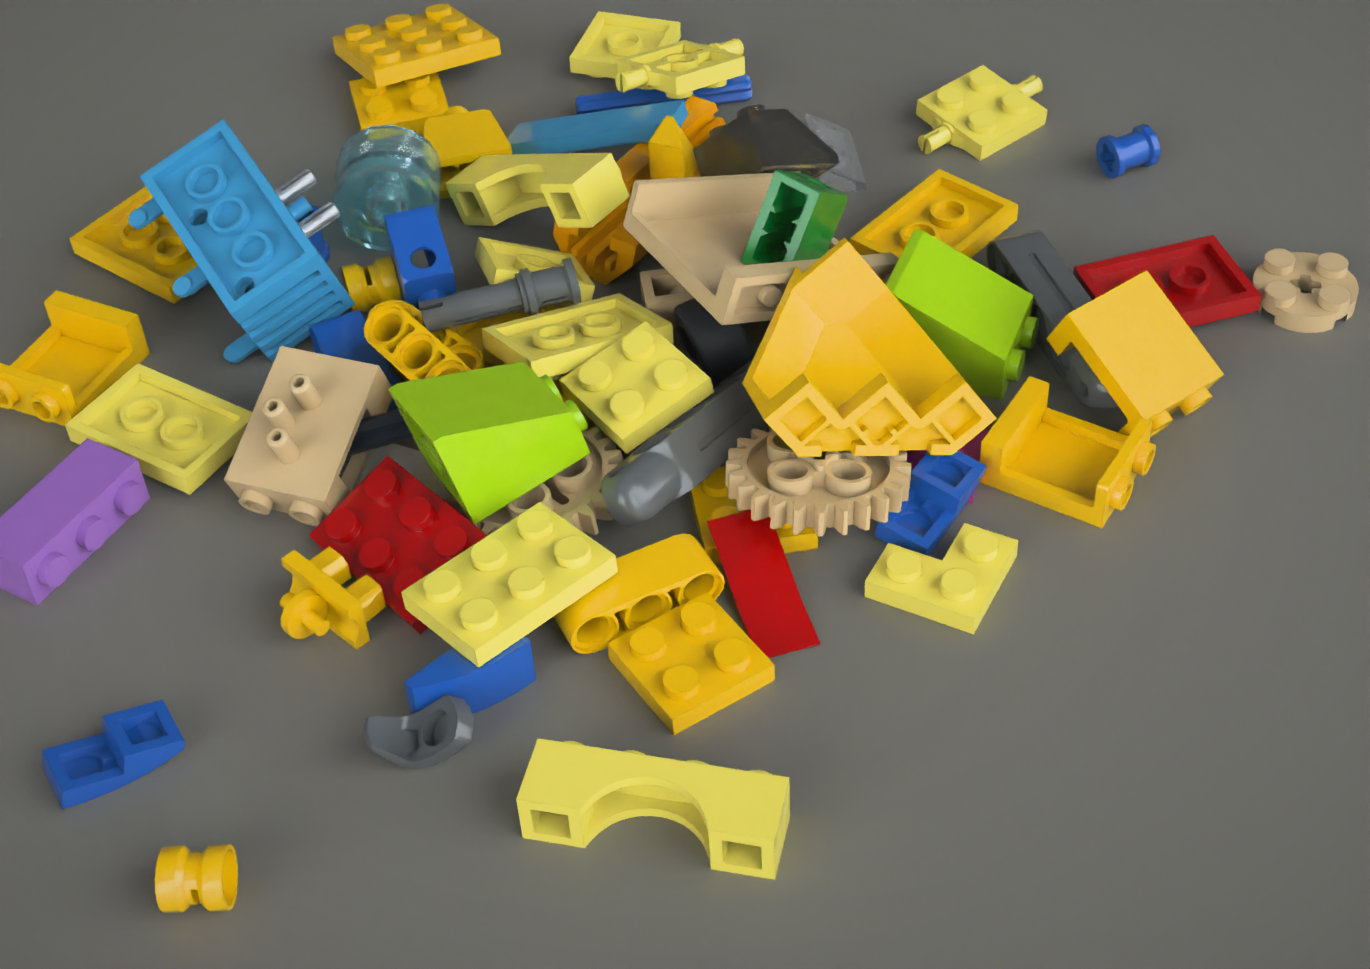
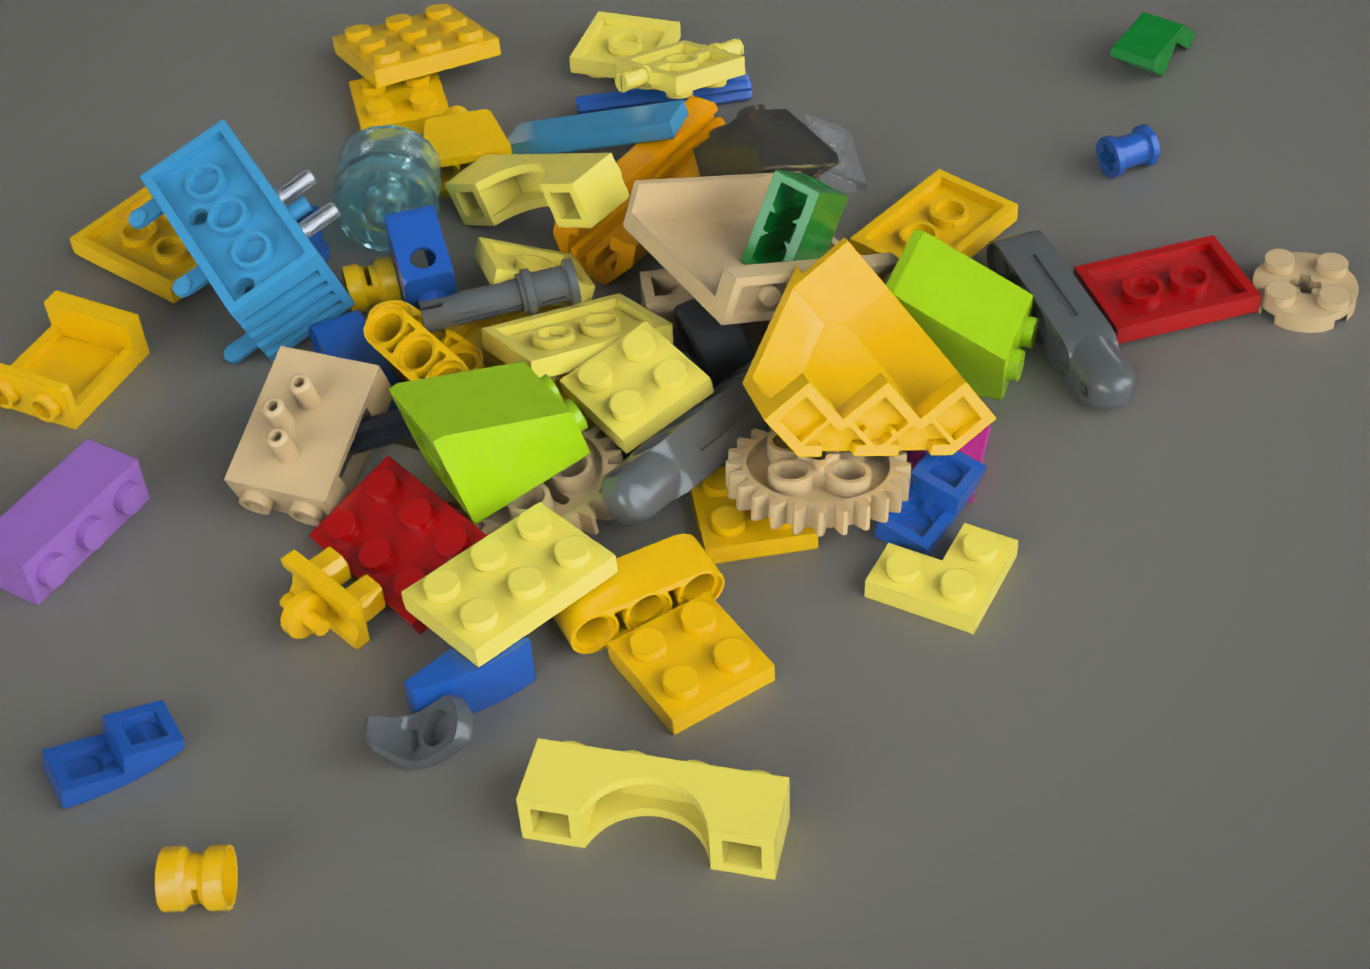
light yellow plate [65,363,252,495] -> none
yellow slope [648,115,700,179] -> none
red sticker [707,510,821,658] -> none
light yellow plate [916,65,1048,161] -> none
yellow panel [980,376,1156,528] -> none
yellow panel [1046,270,1224,437] -> none
none -> green slope [1109,12,1196,76]

